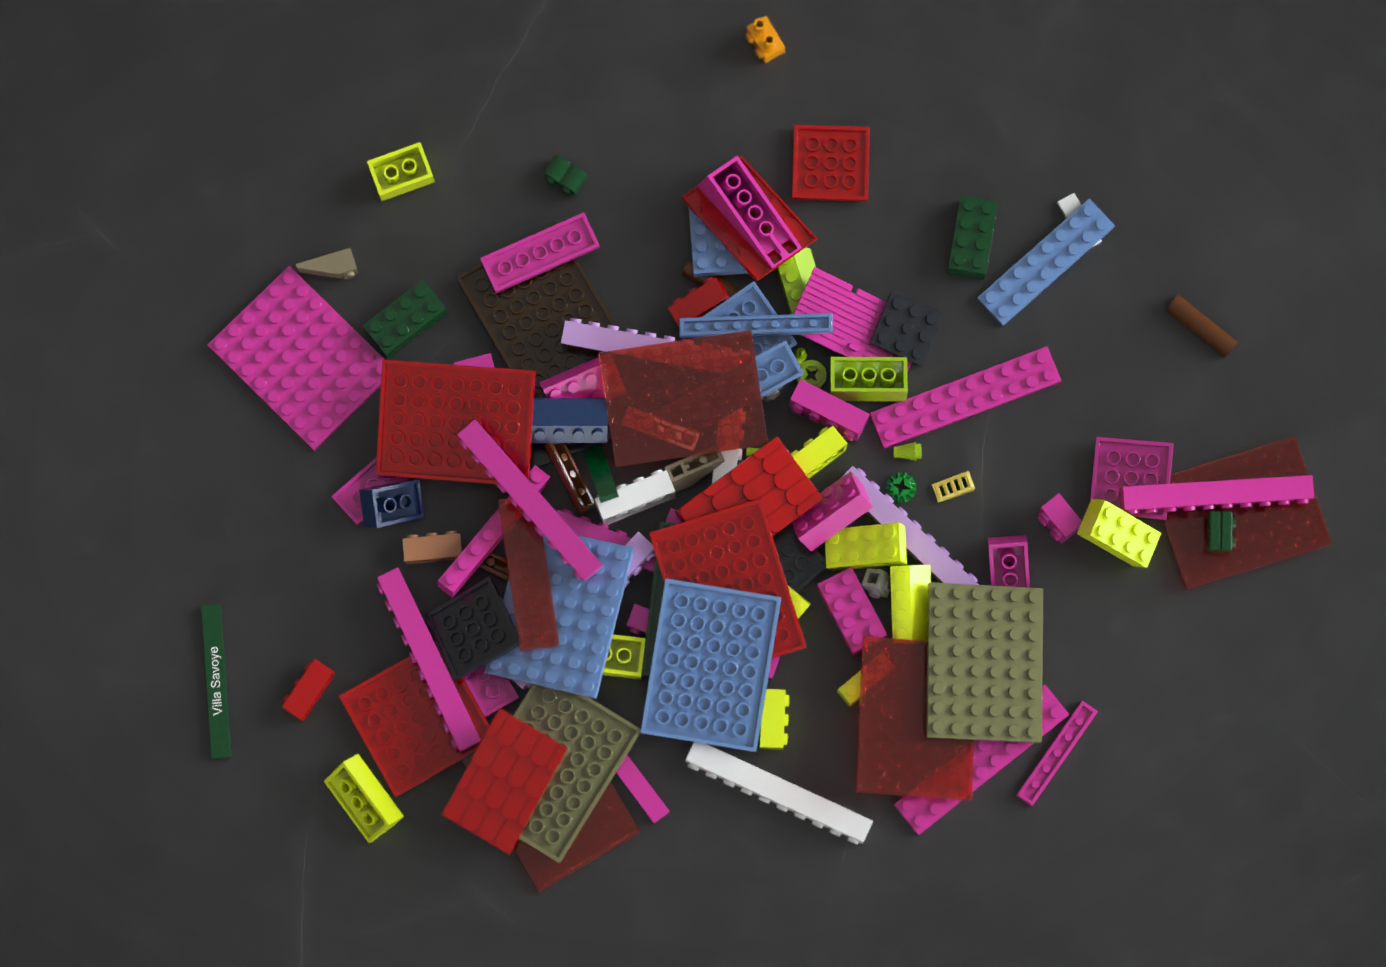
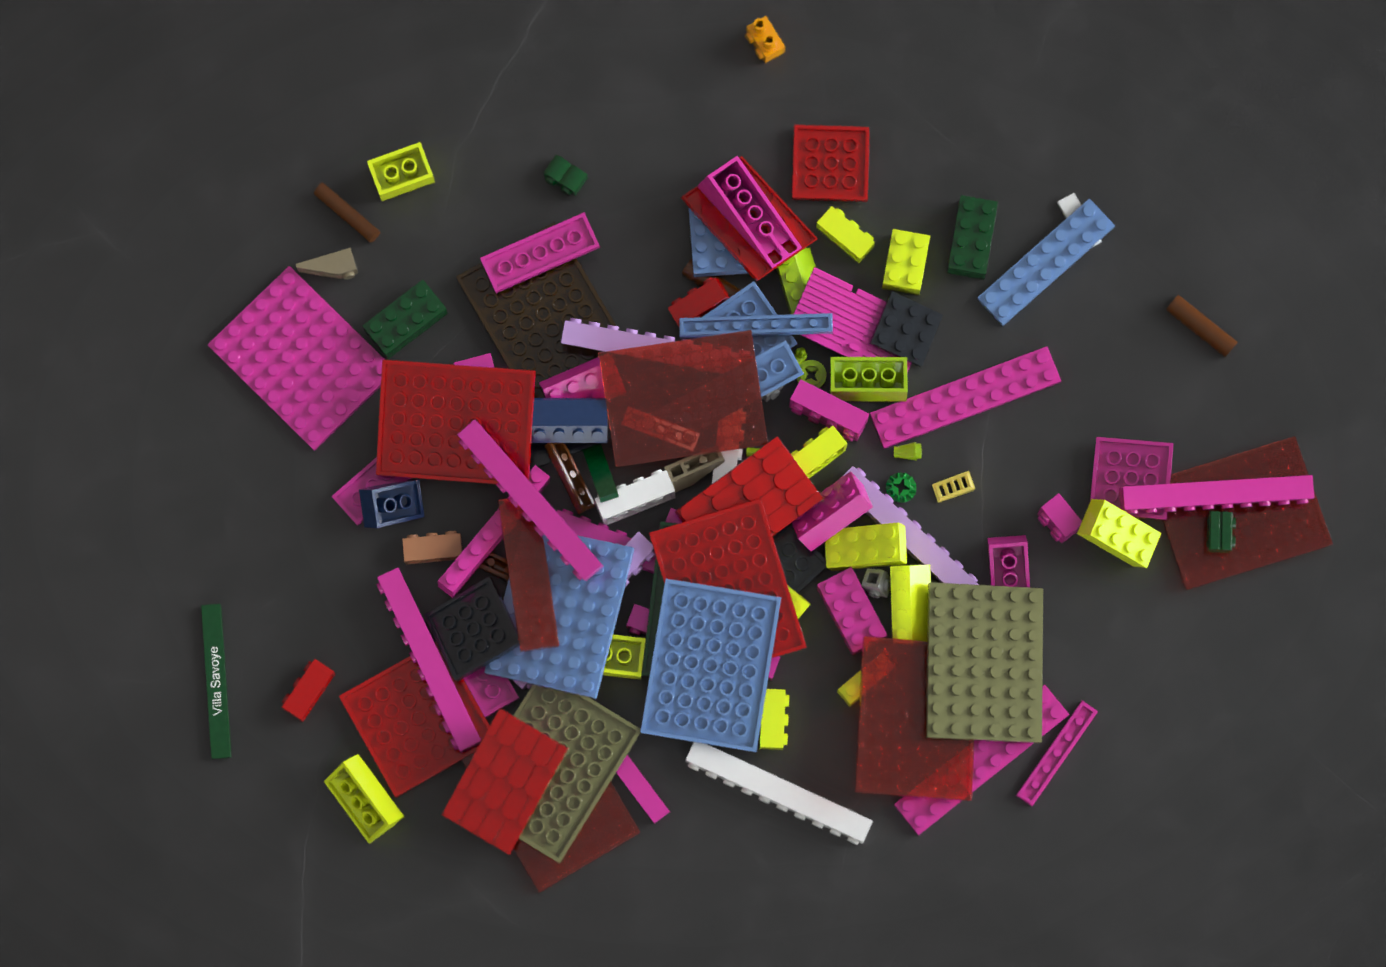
none -> reddish brown brick [314,182,381,243]
none -> neon yellow brick [816,206,875,263]
none -> neon yellow brick [882,229,930,295]

